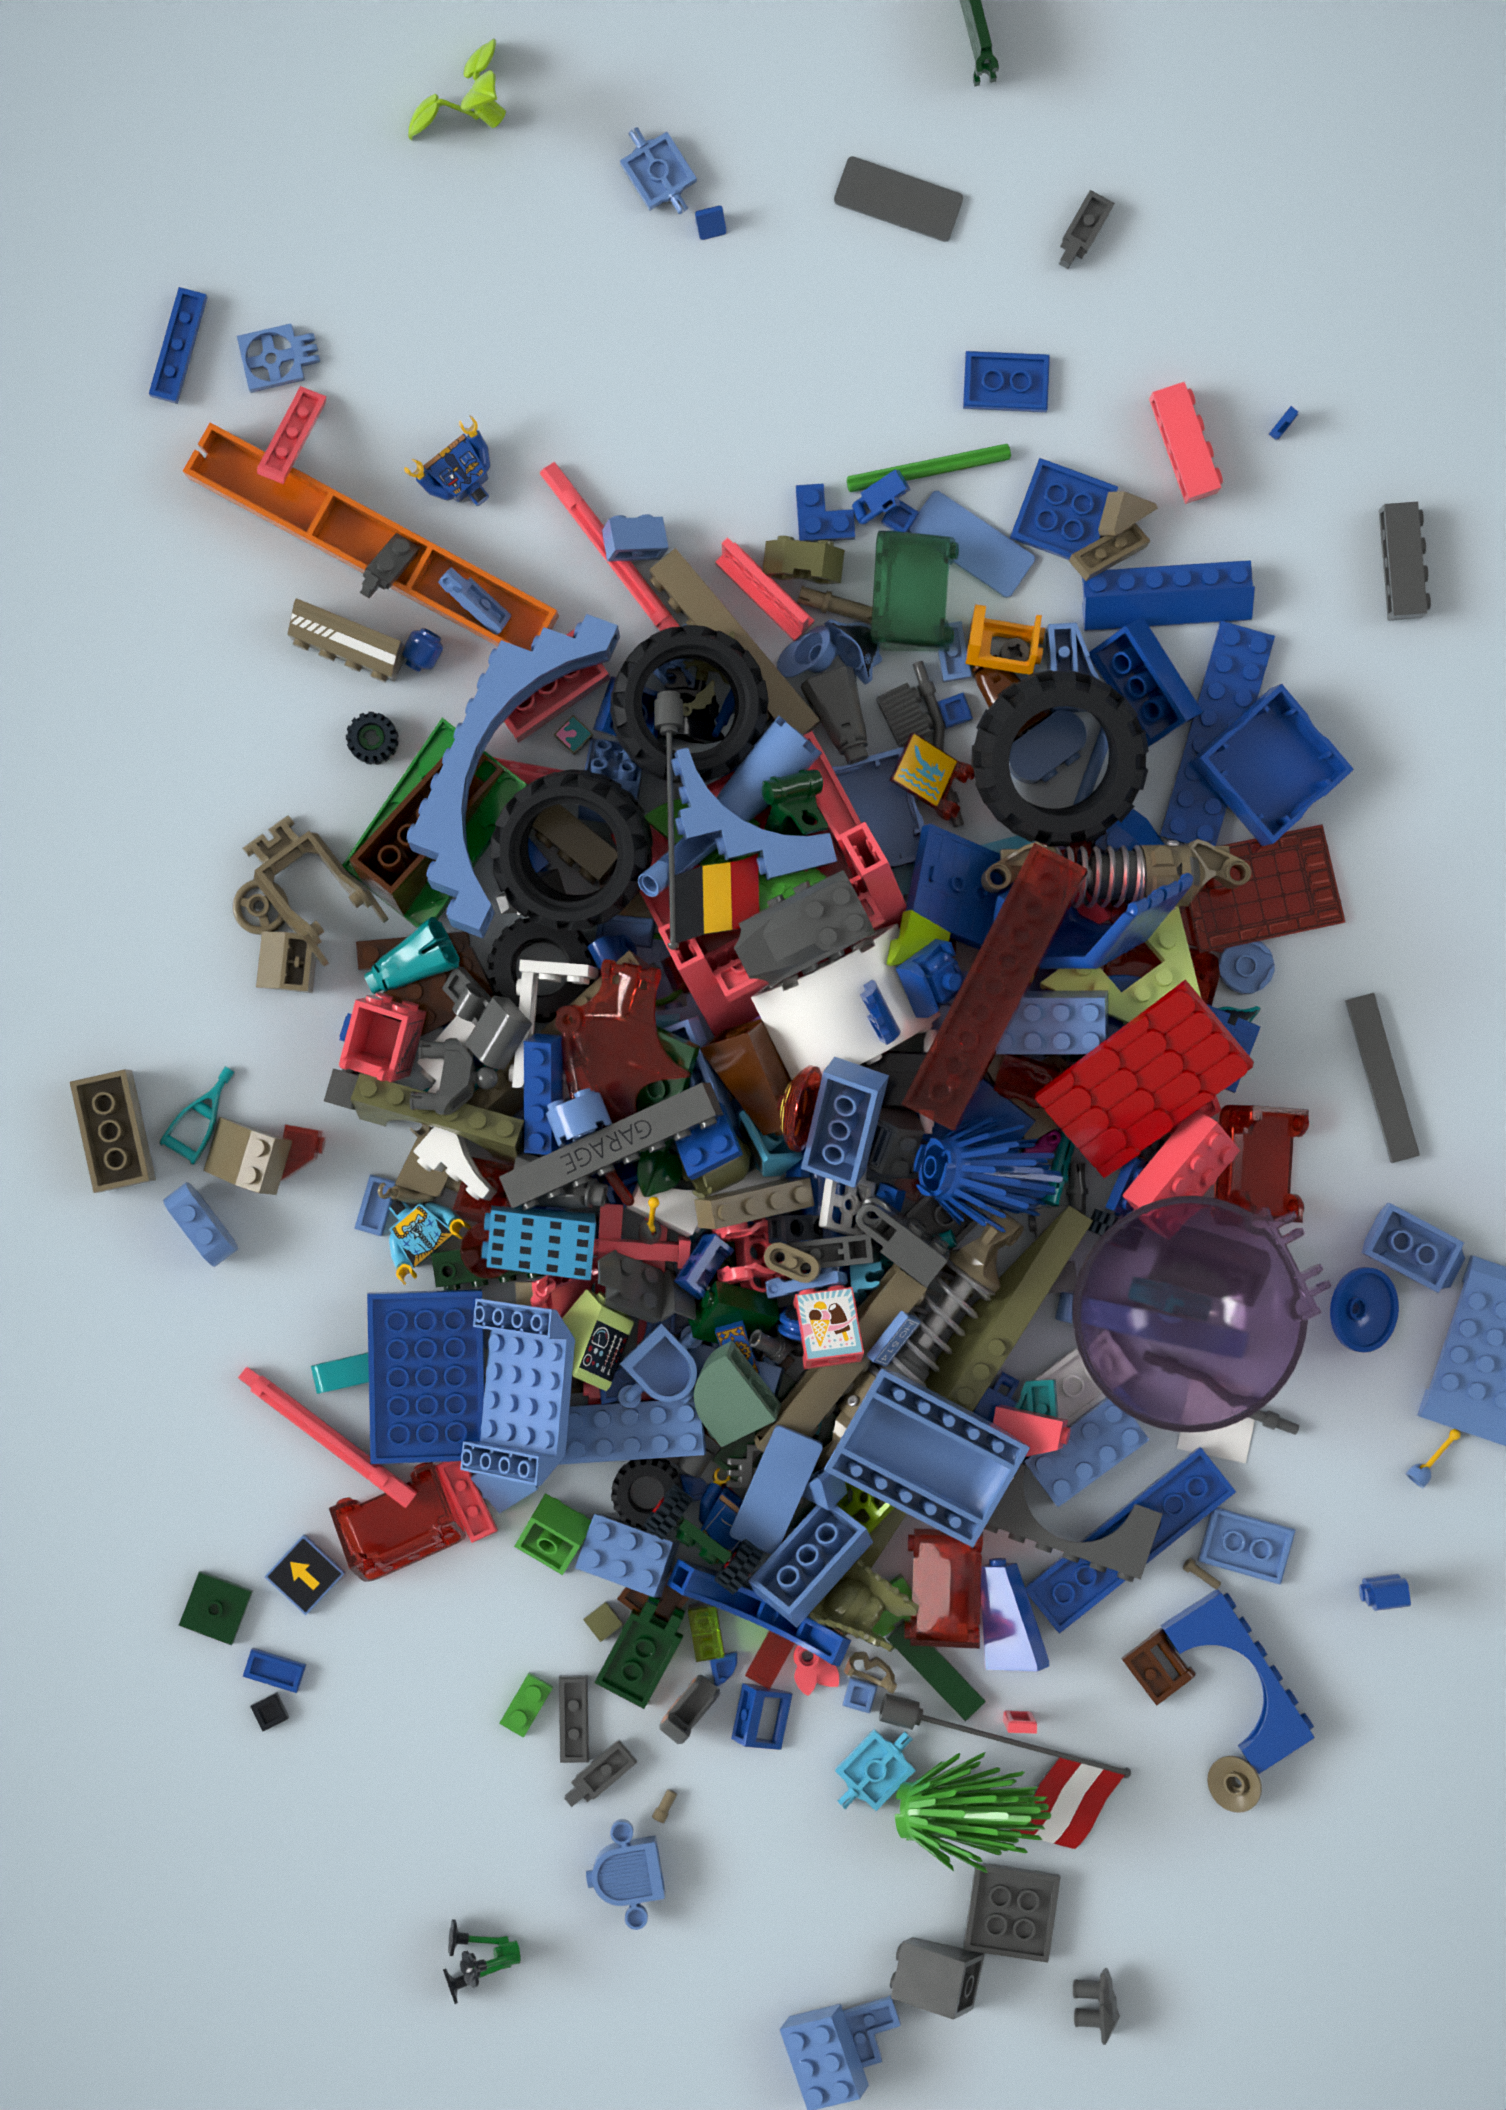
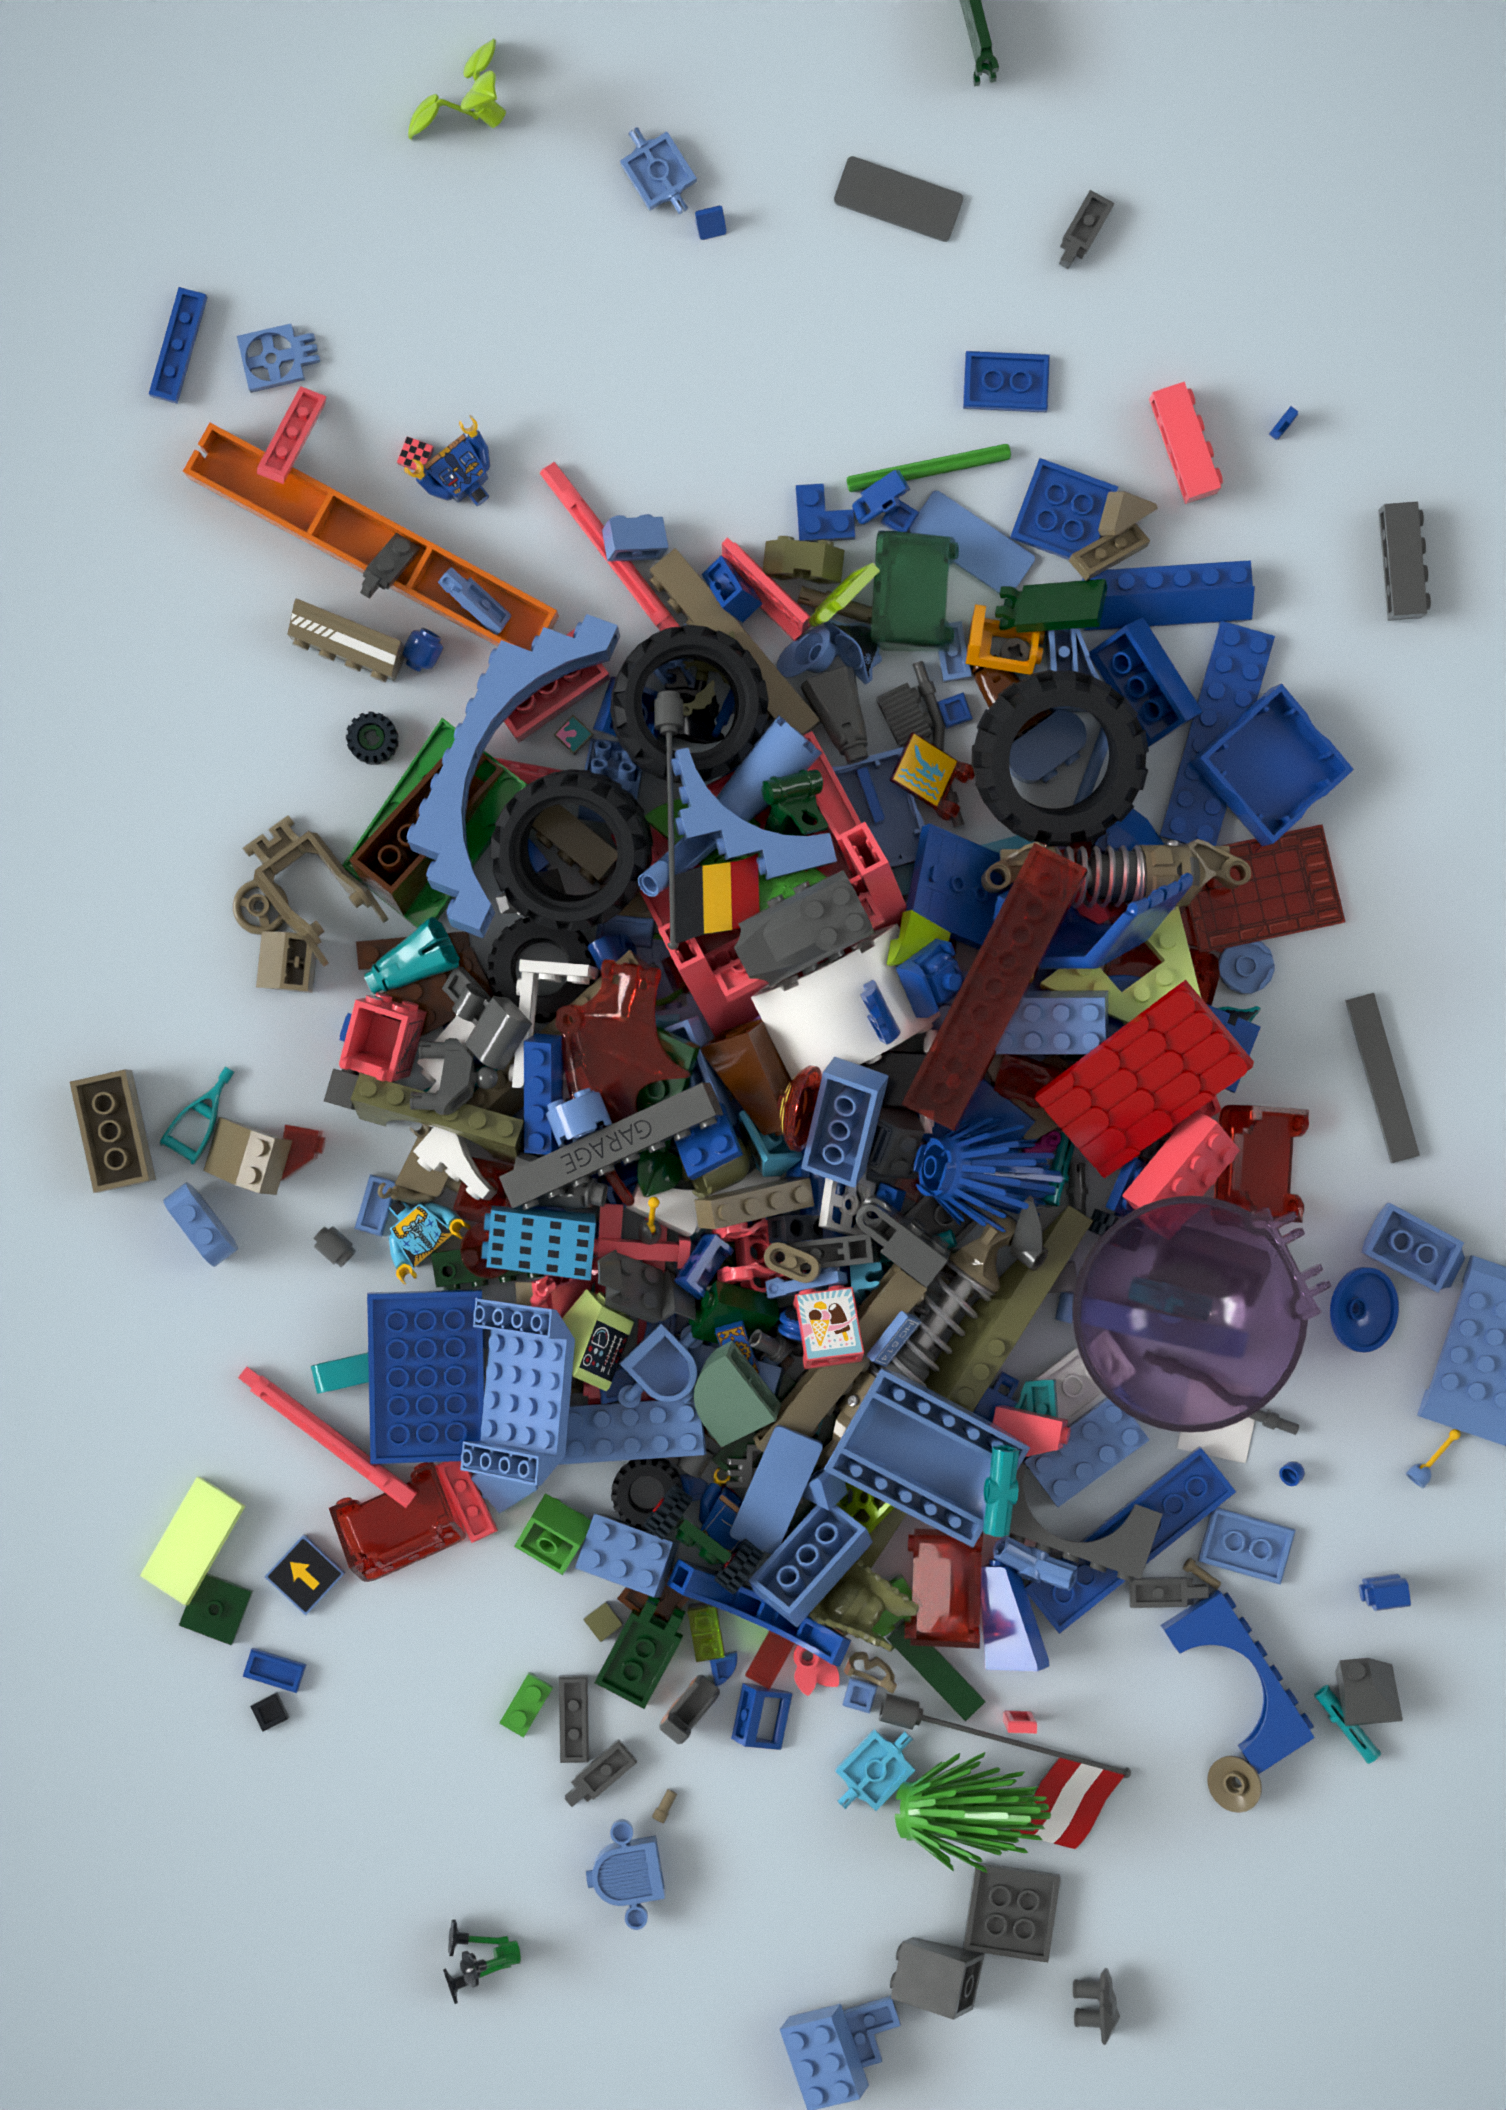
reddish brown plate [1121,1628,1196,1706] -> none
none -> yellowish green tile [140,1477,246,1605]
none -> dark grey brick [314,1226,356,1267]
none -> tile [397,436,434,471]
none -> blue arch [701,555,763,623]
none -> lime piece [809,562,880,627]
none -> blue tile [855,767,885,826]
none -> teal piece [983,1445,1019,1537]
none -> medium blue piece [992,1536,1078,1591]
none -> dark green tile [995,579,1108,633]
none -> dark grey piece [1010,1195,1048,1271]
none -> dark grey hinge [1129,1577,1209,1608]
none -> blue hinge [1279,1461,1305,1486]
none -> teal pin [1314,1685,1381,1764]
none -> dark grey slope [1335,1658,1403,1726]

